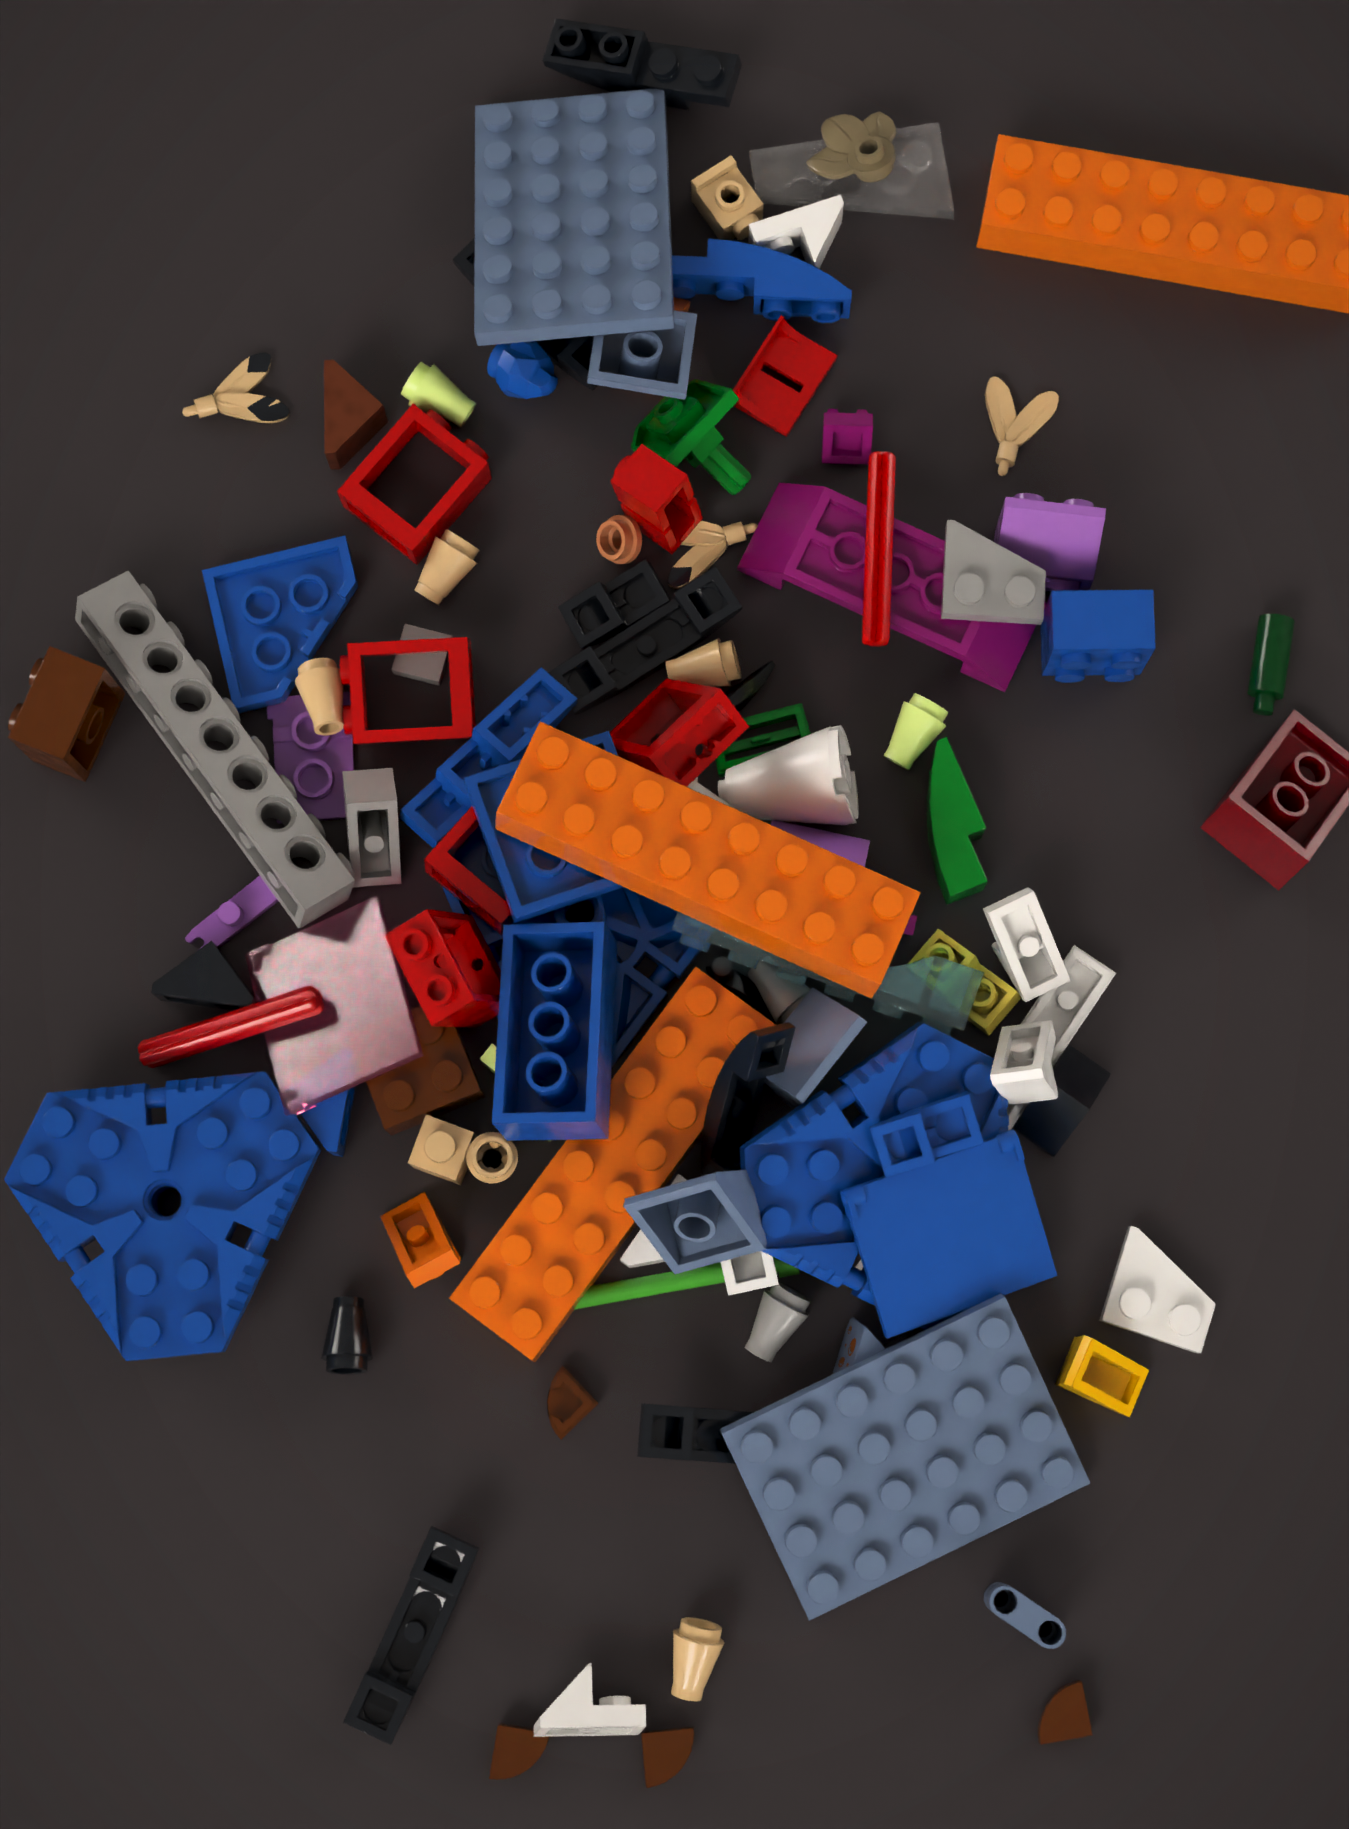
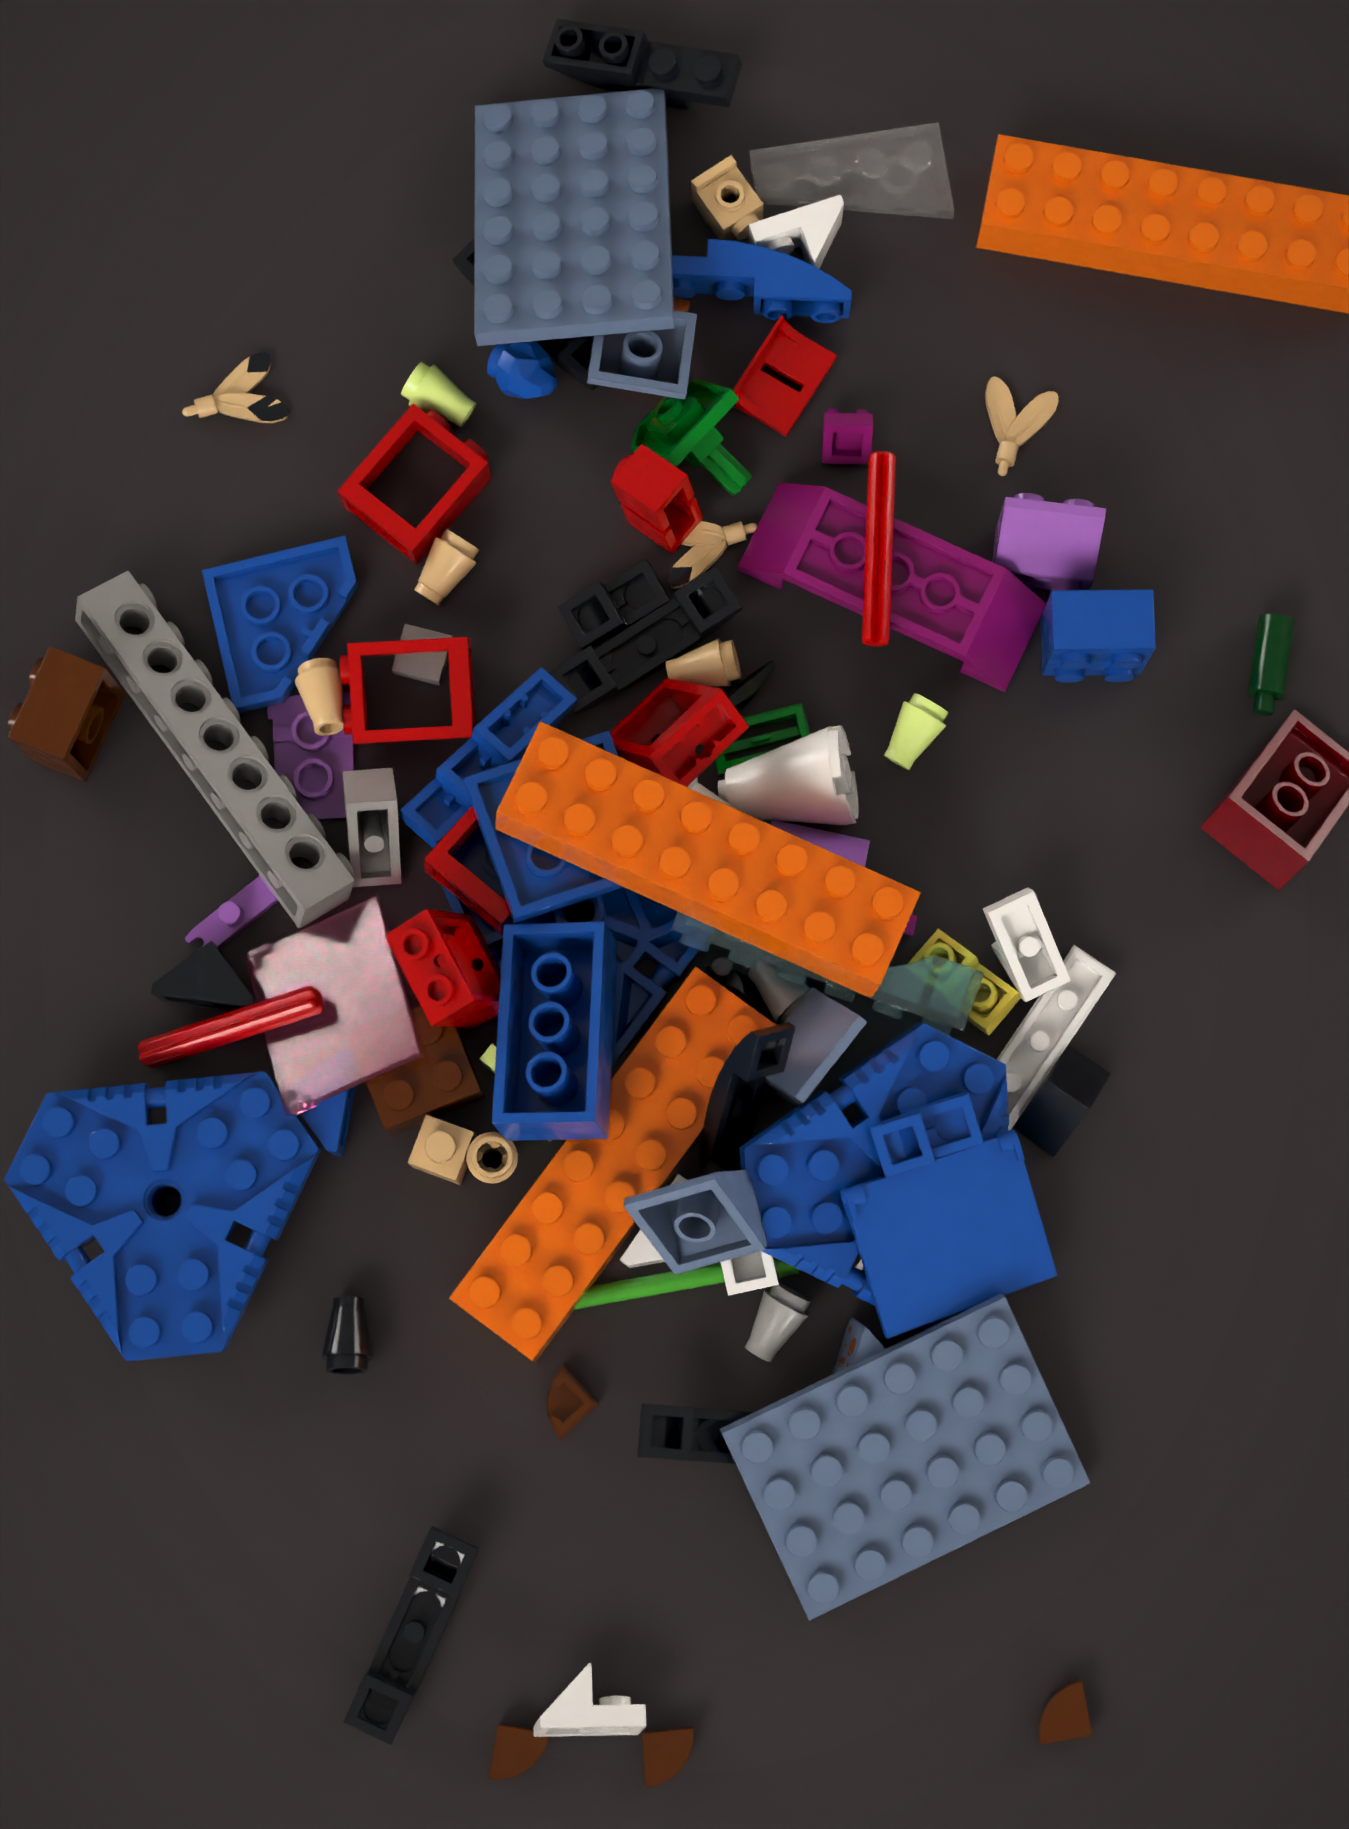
copper slope [324,360,388,470] -> none
orange slope [380,1192,461,1289] -> none
nougat plate [596,515,642,564] -> none
tan cone [671,1617,725,1702] -> none
dark tan plate [806,111,896,182] -> none
green slope [926,737,988,905] -> none
light grey wing [941,520,1046,625] -> none
sand blue piece [984,1582,1066,1649] -> none
white slope [990,1020,1058,1104] -> none
yellow slope [1055,1335,1149,1418] -> none
white wing [1099,1226,1216,1354] -> none

